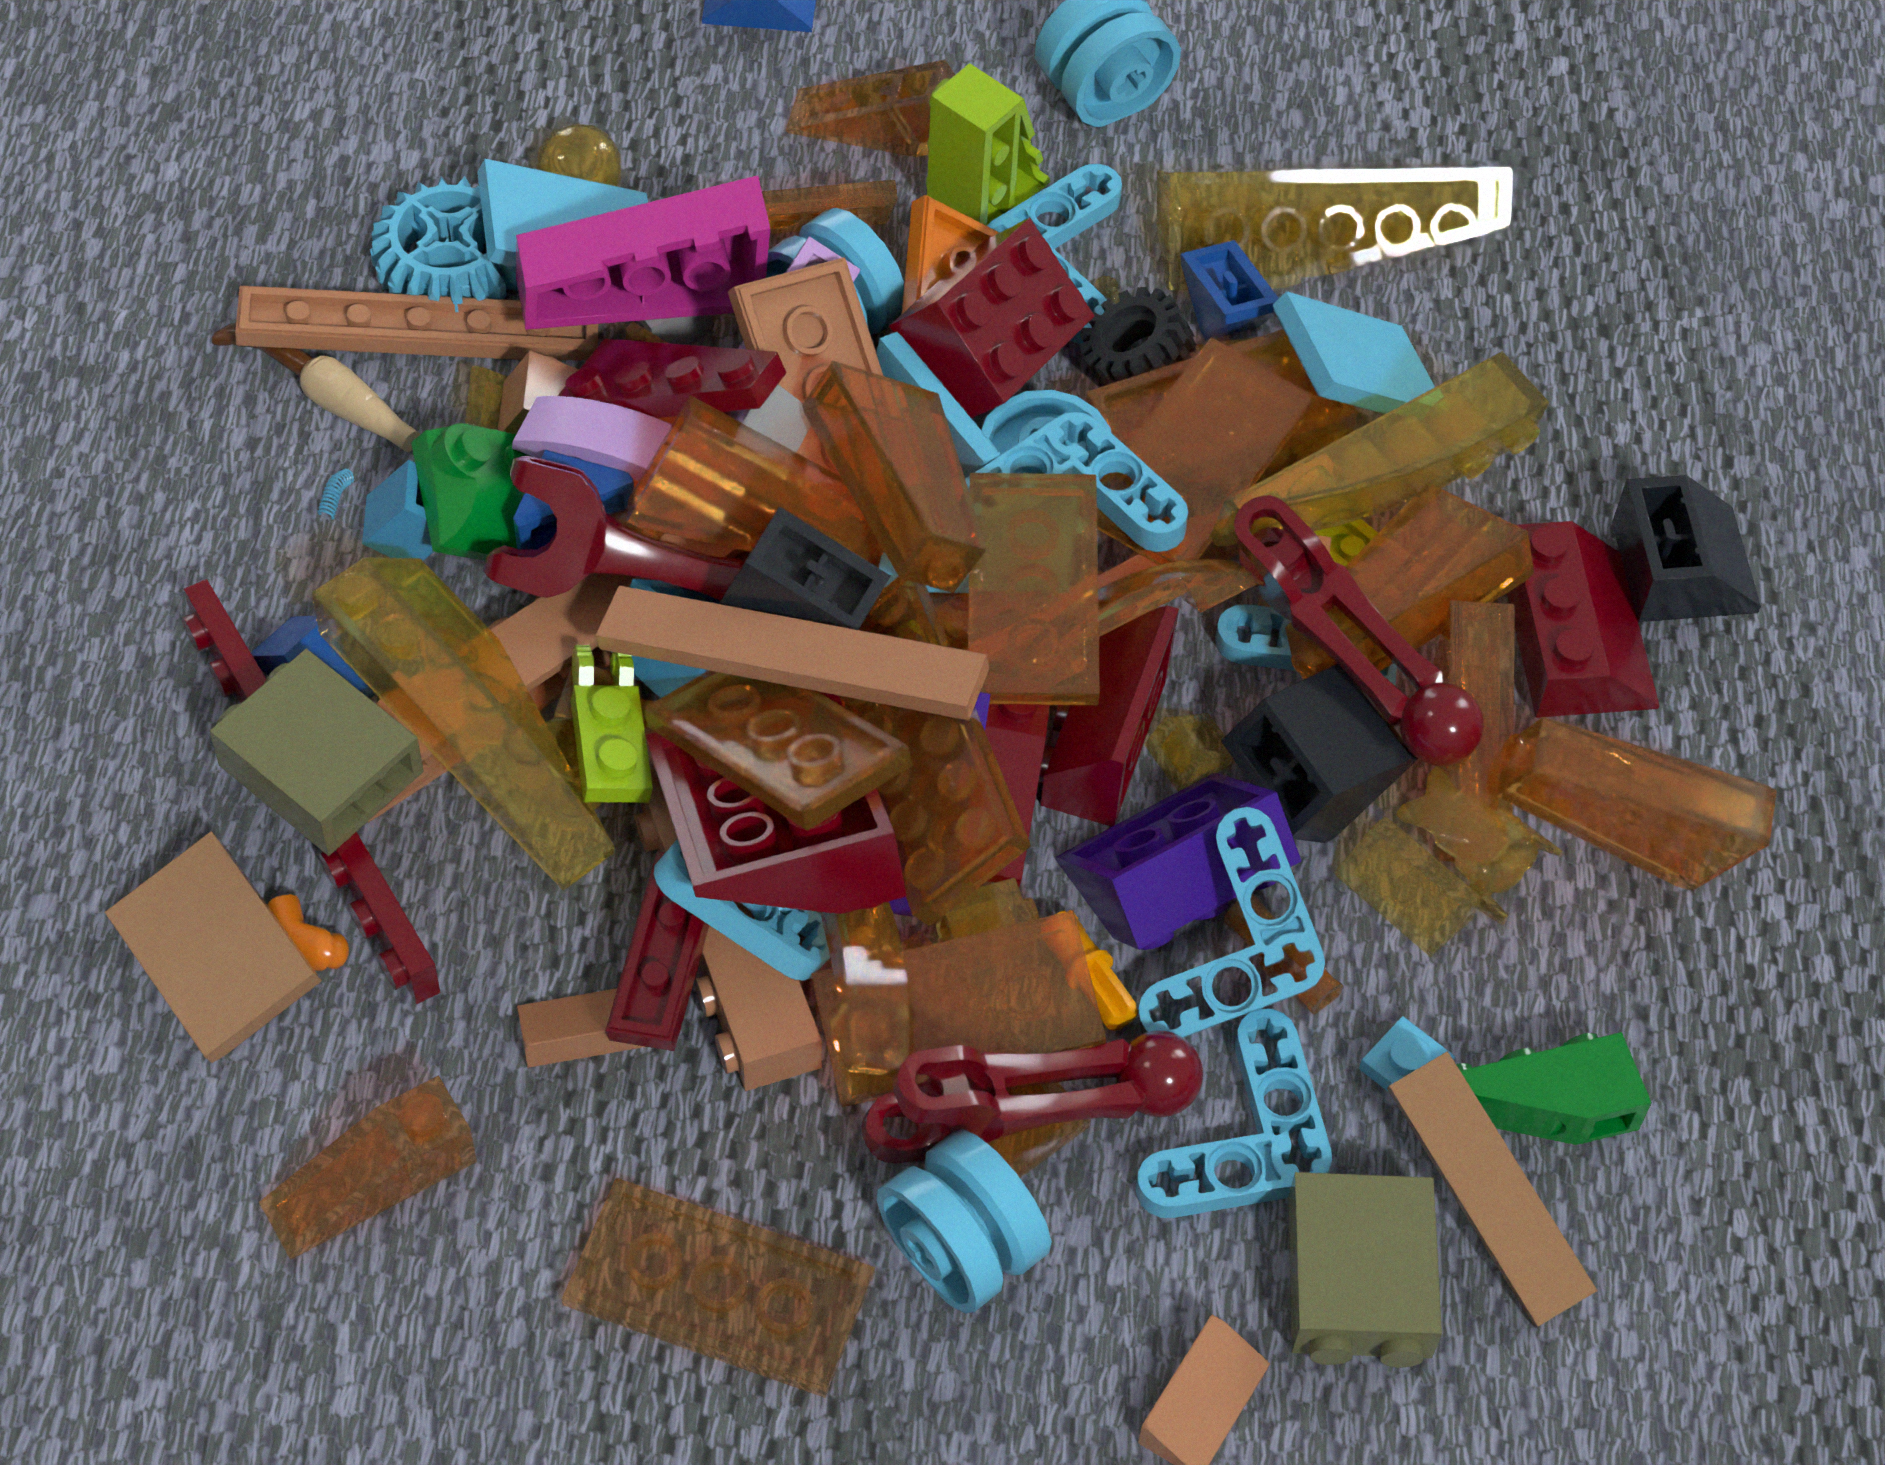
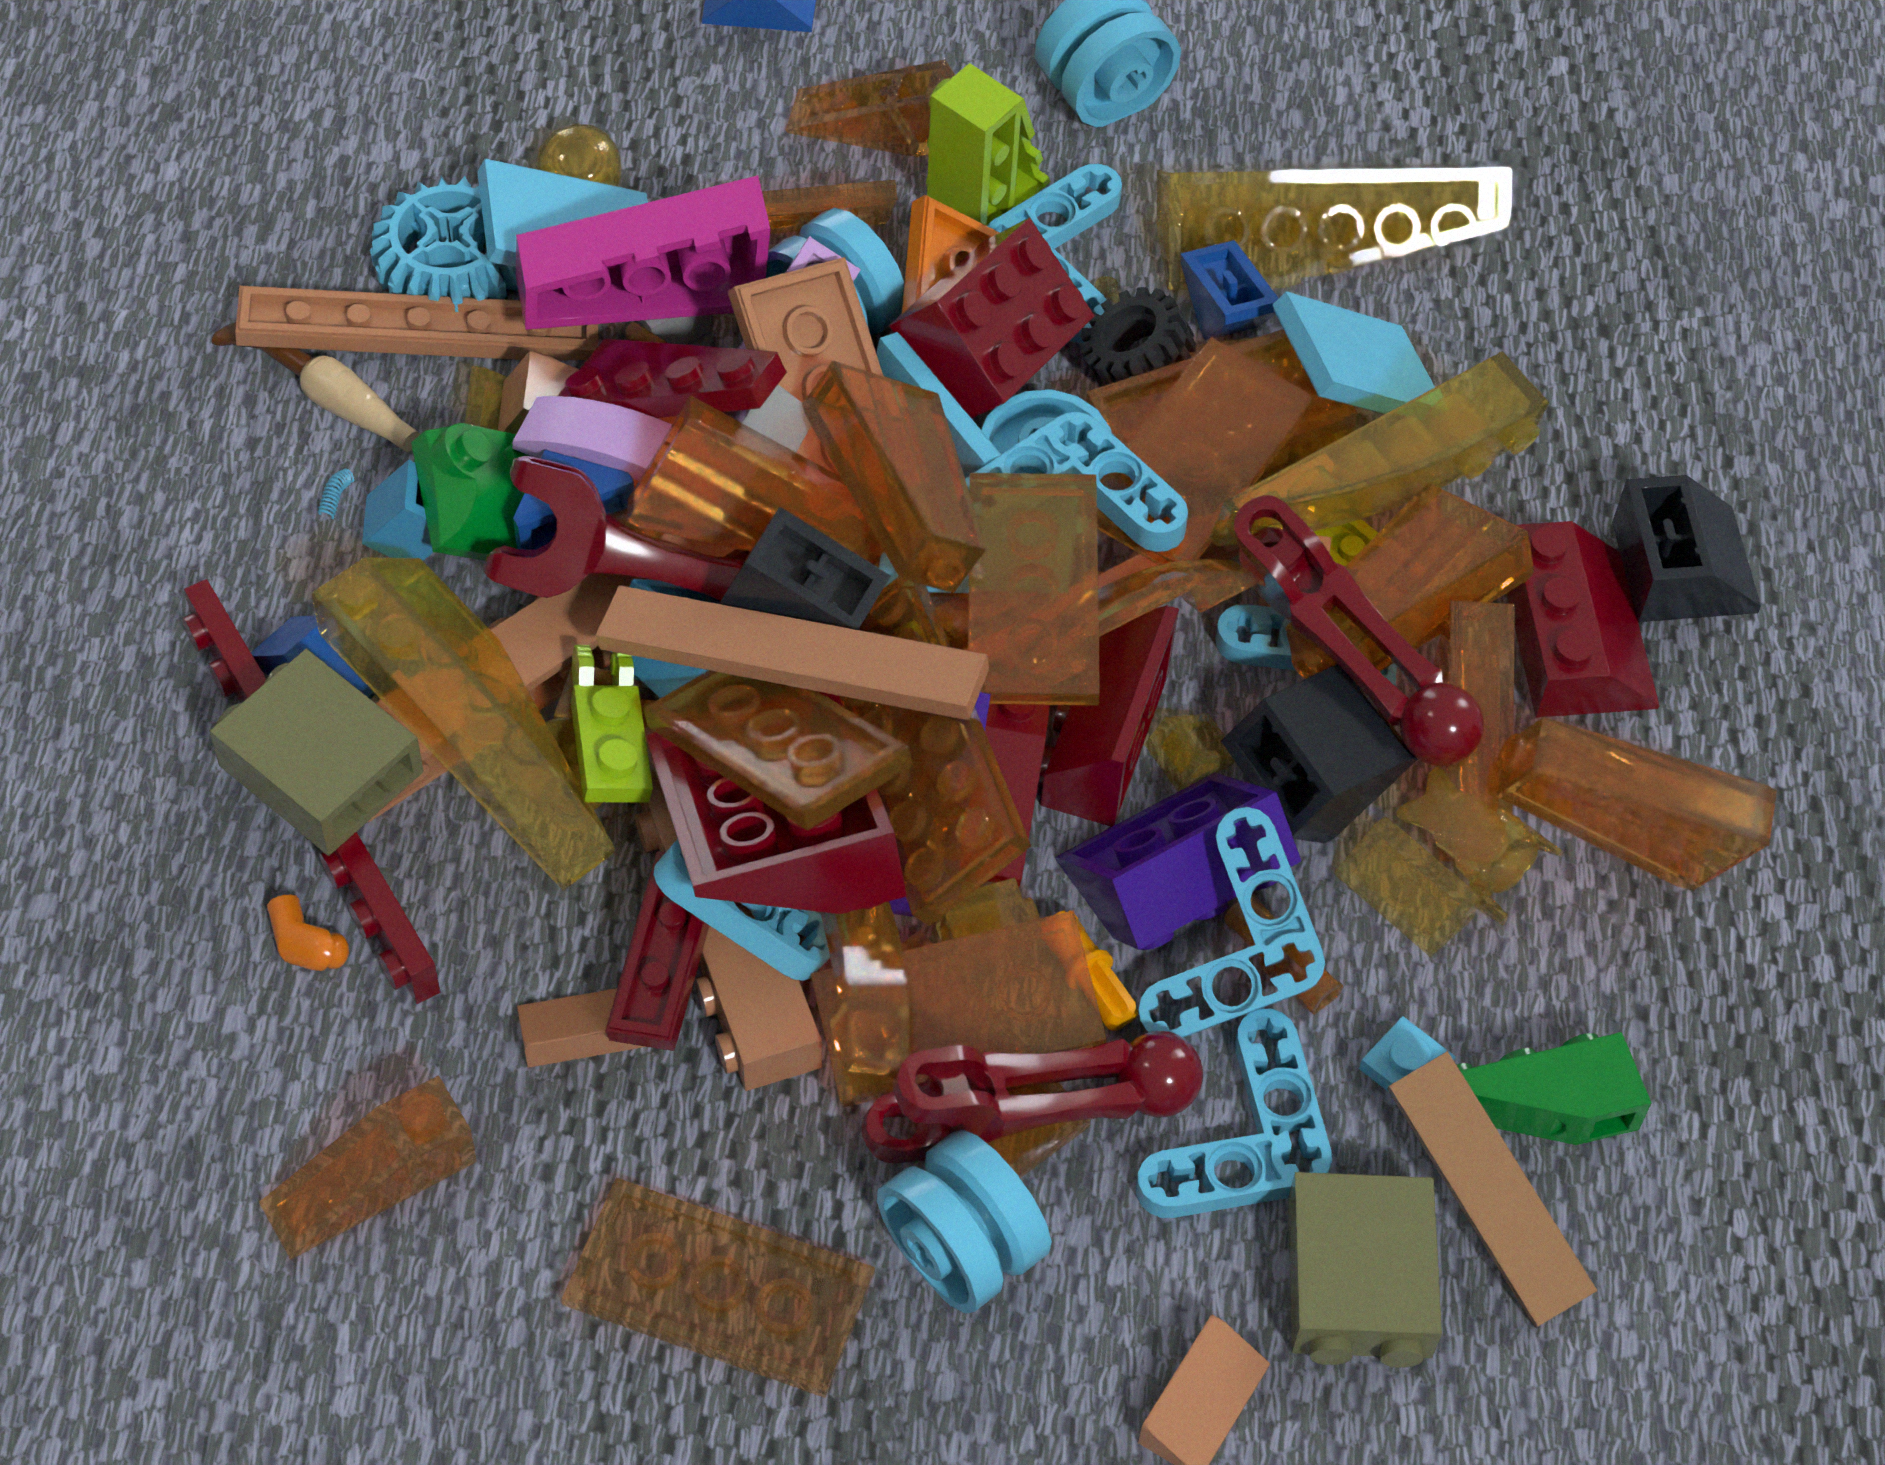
medium nougat tile [105,831,322,1063] -> none

